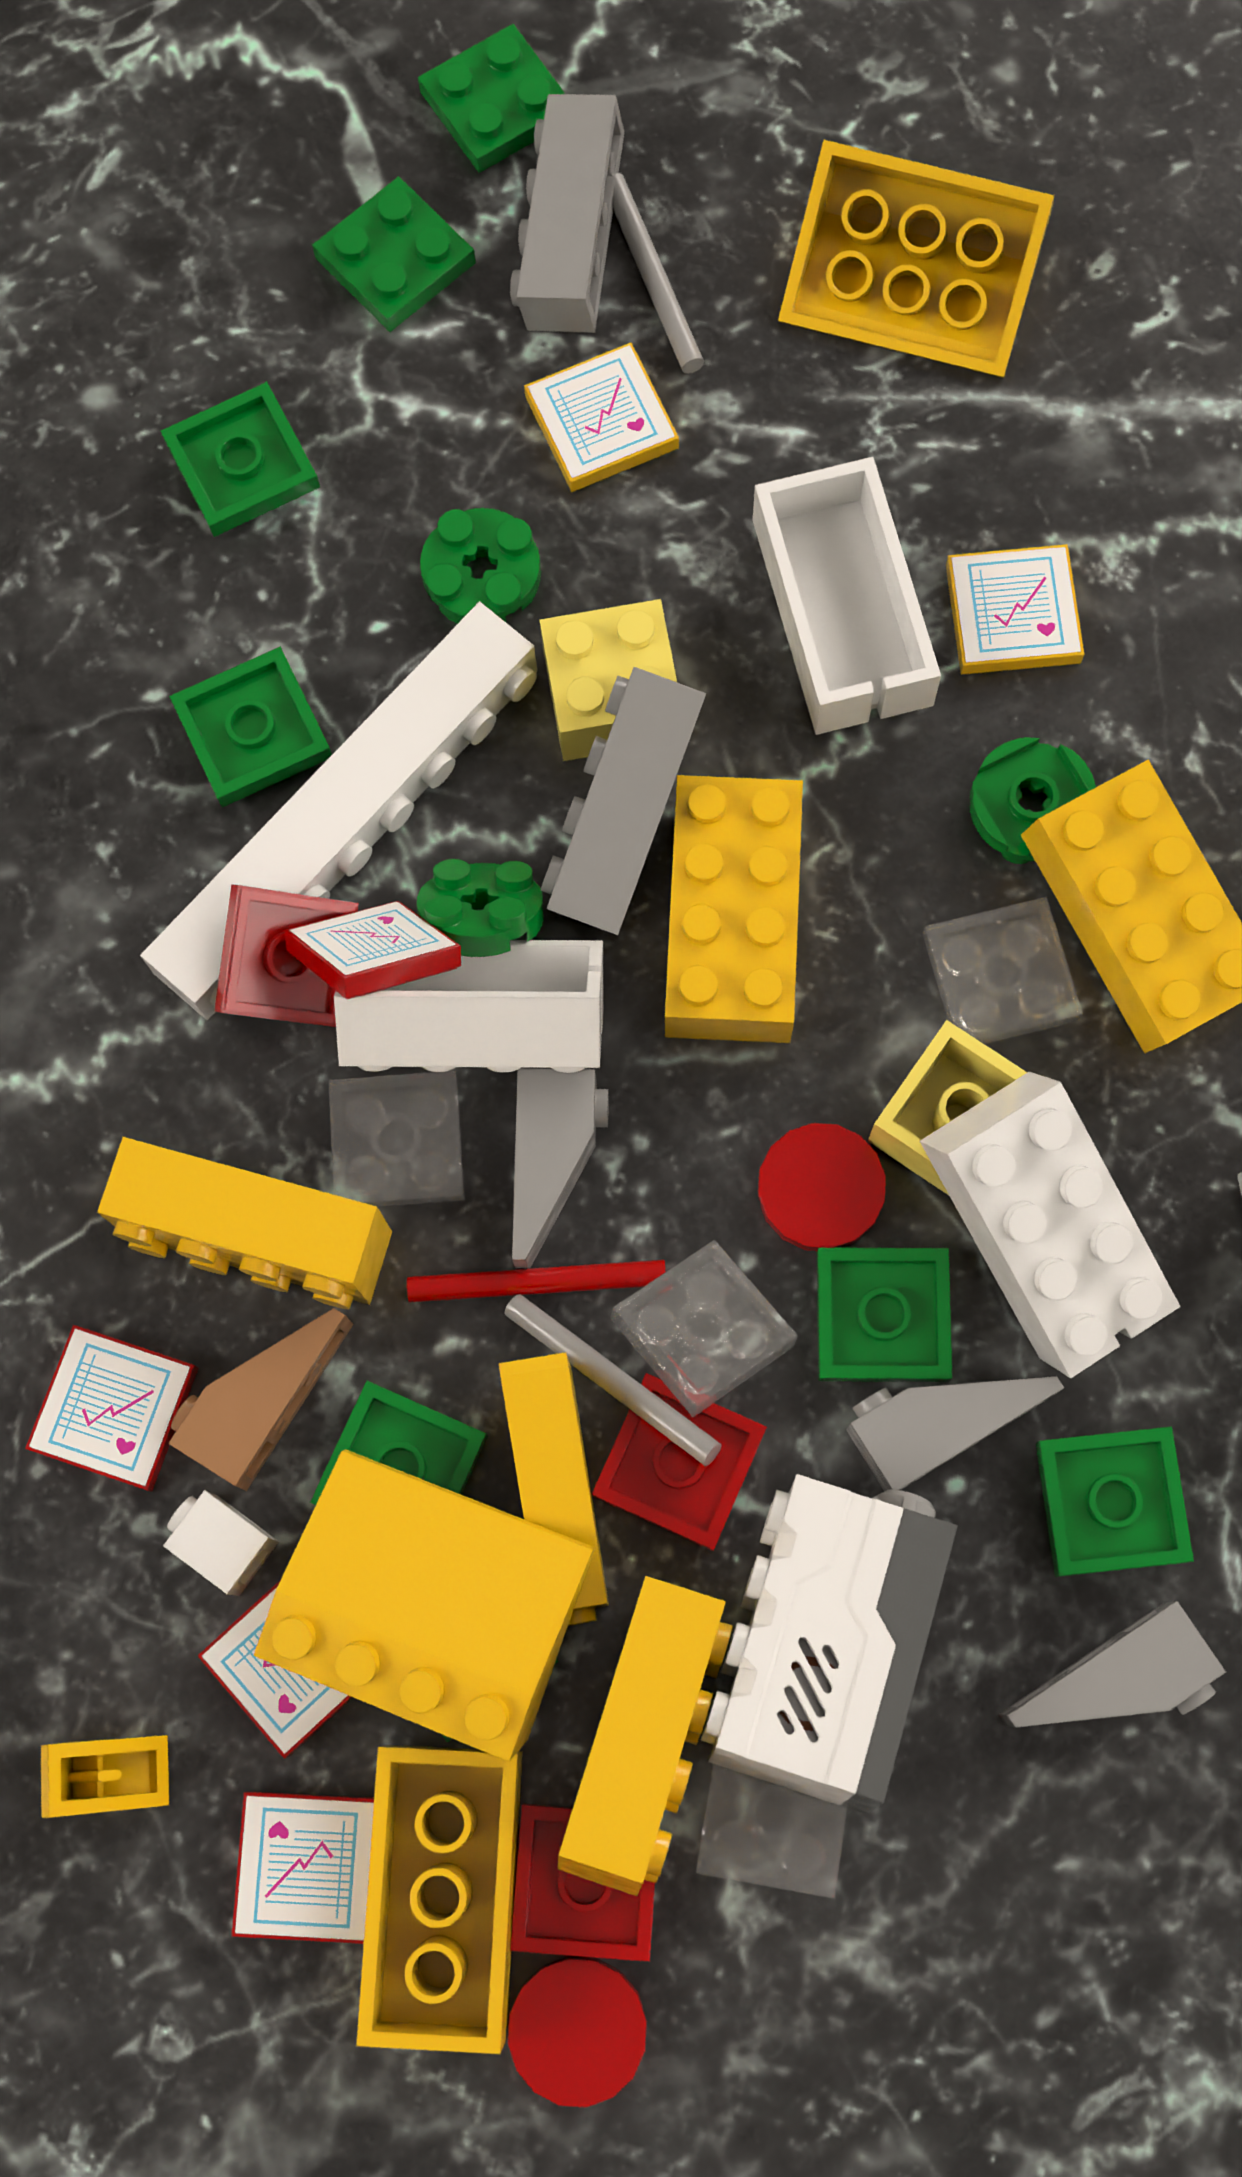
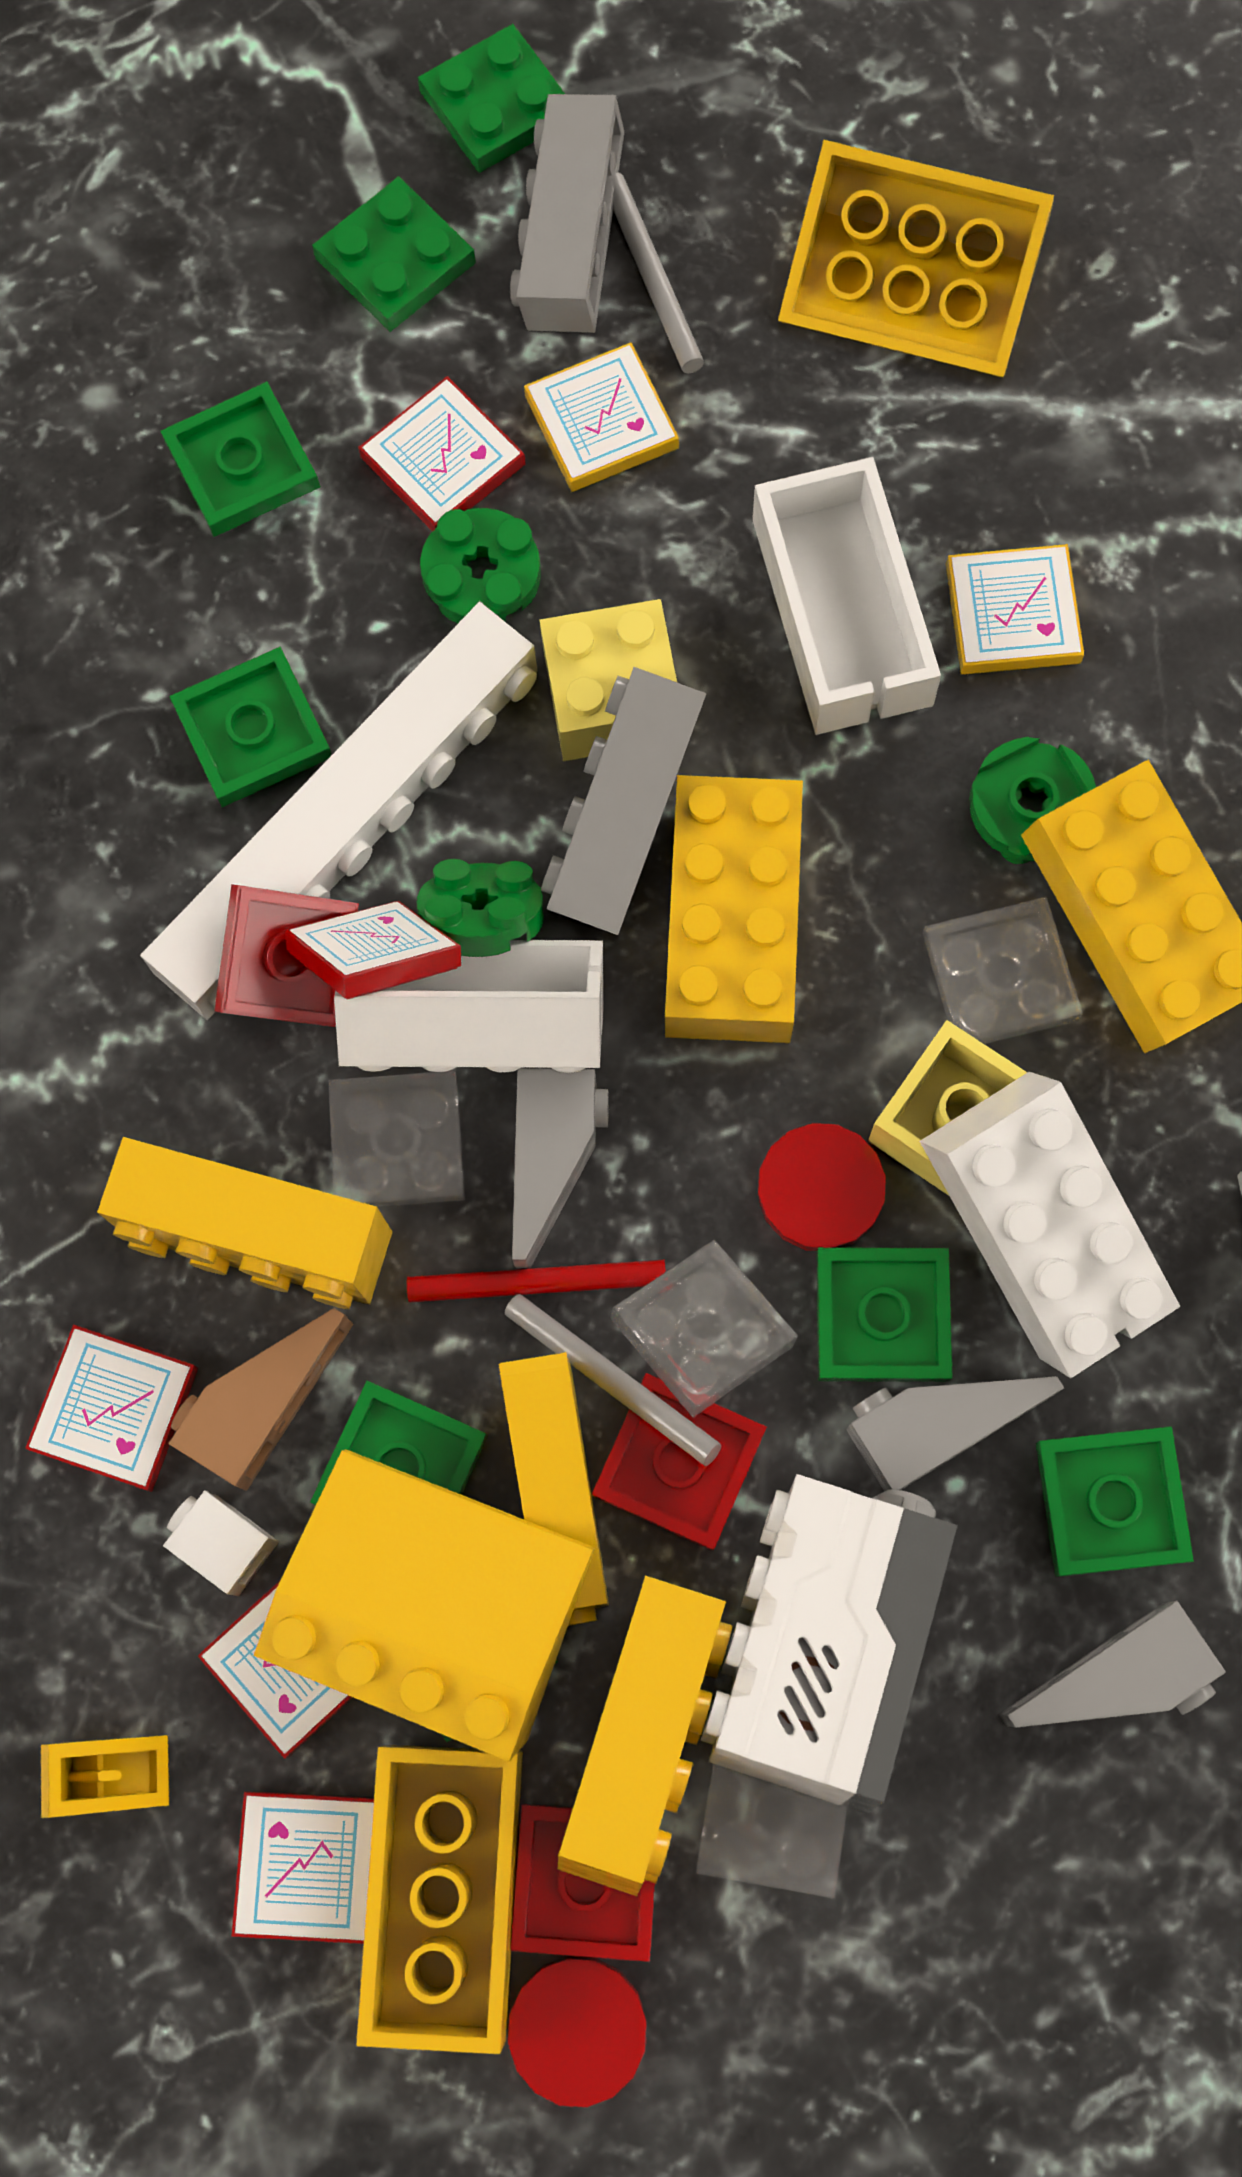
none -> white tile [358,376,526,531]

